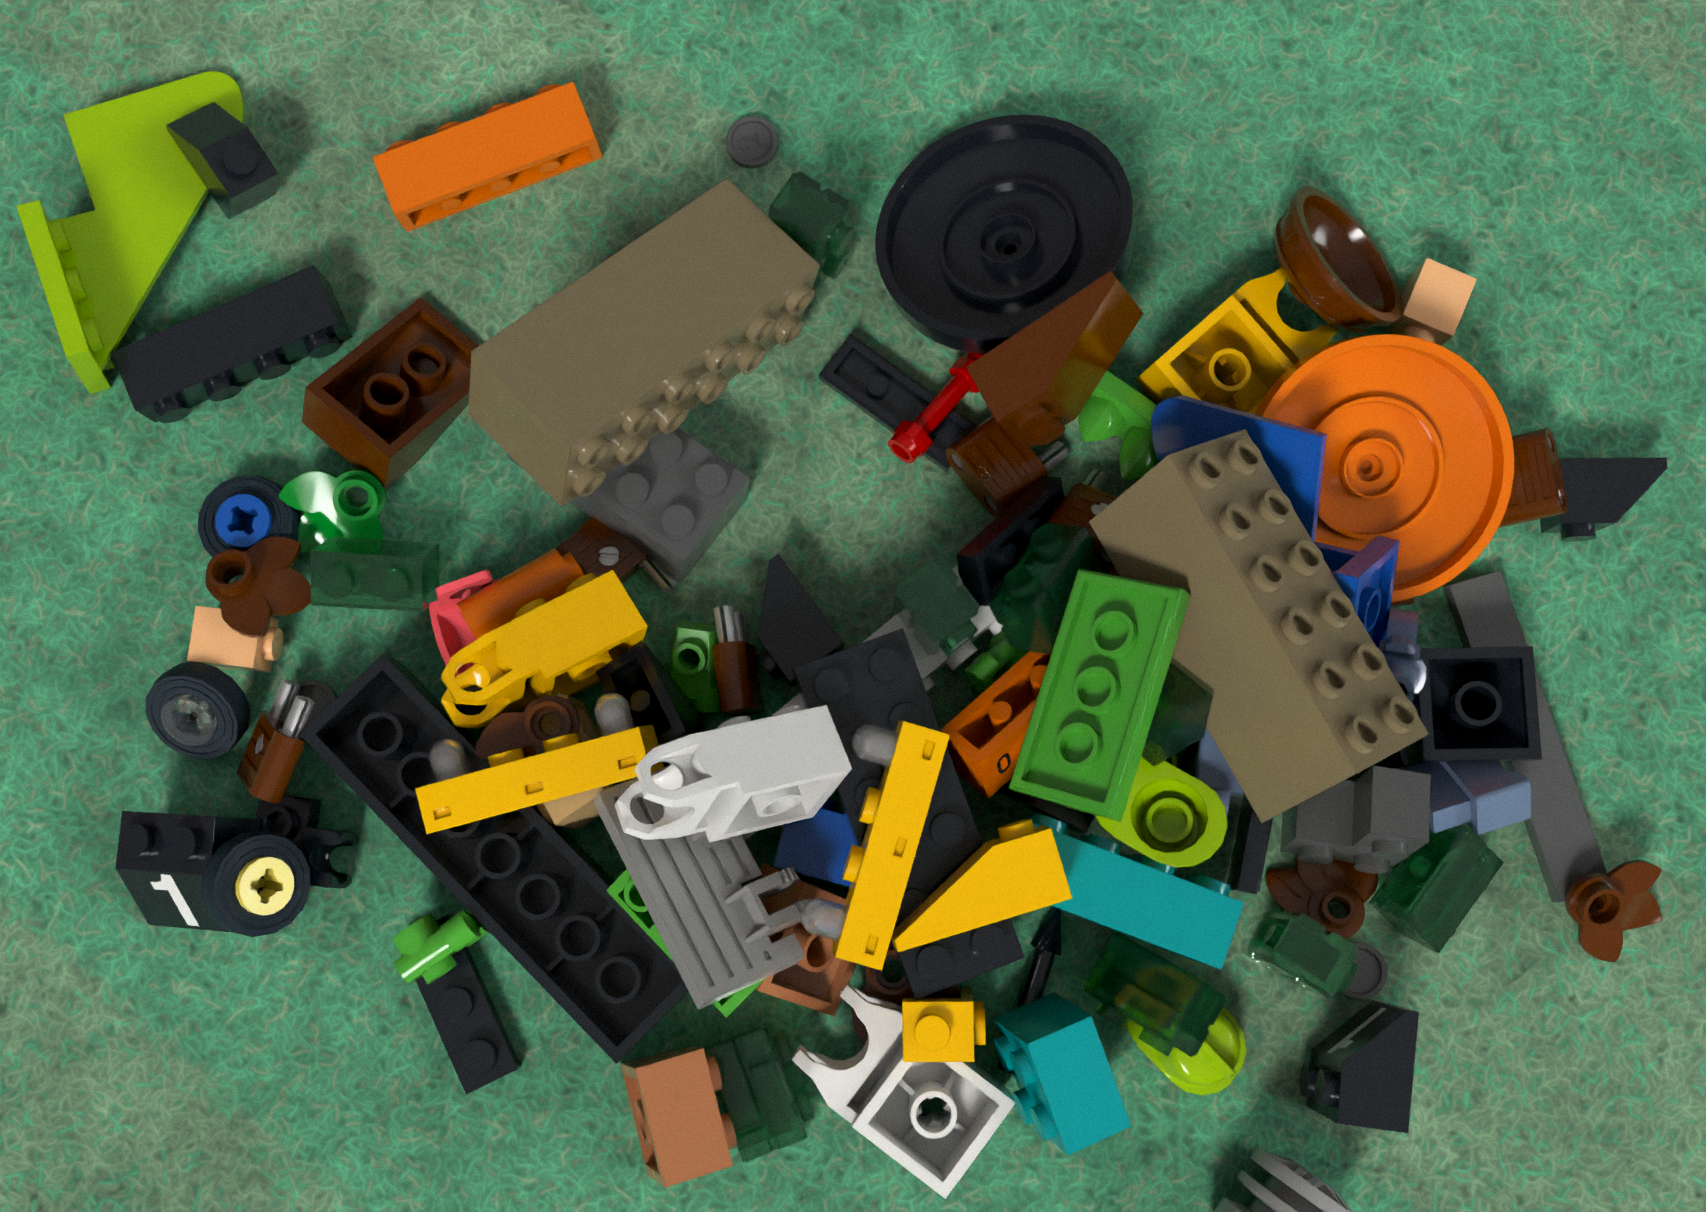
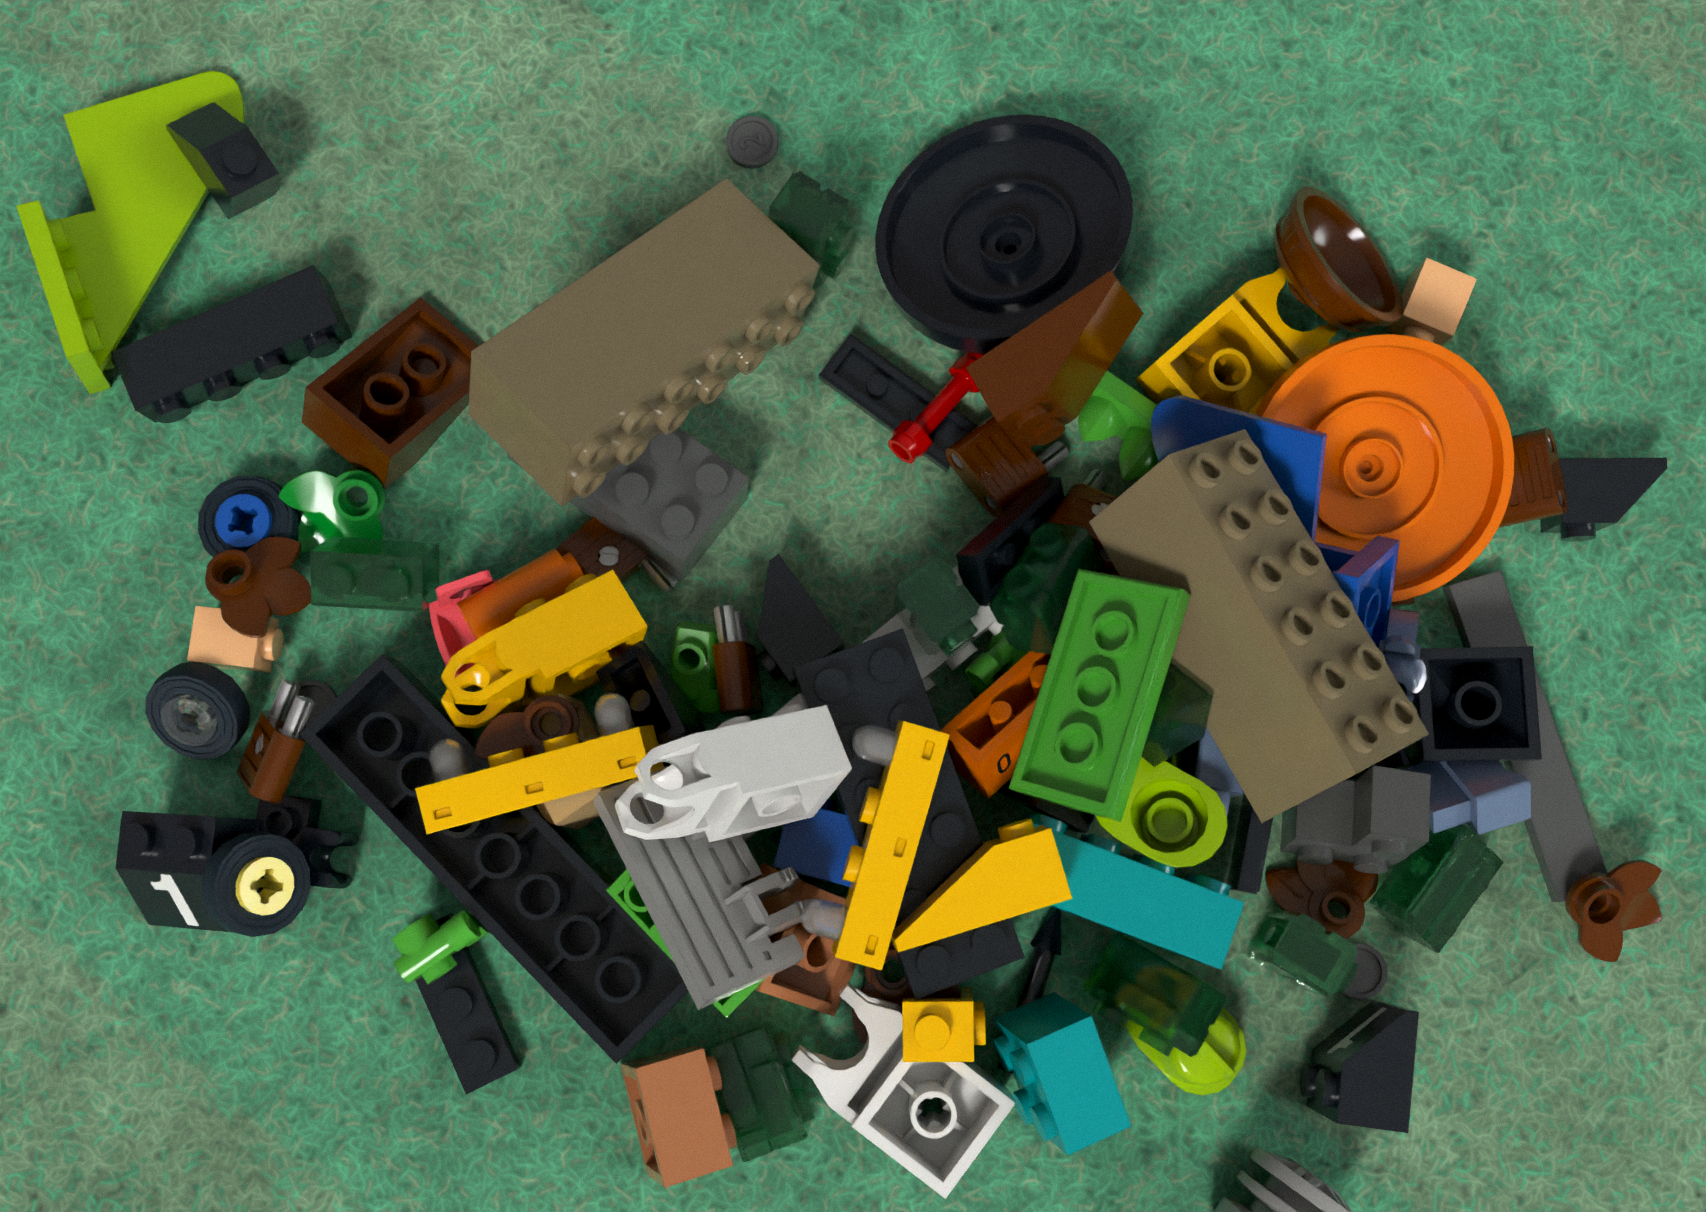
orange brick [372,81,603,232] -> none

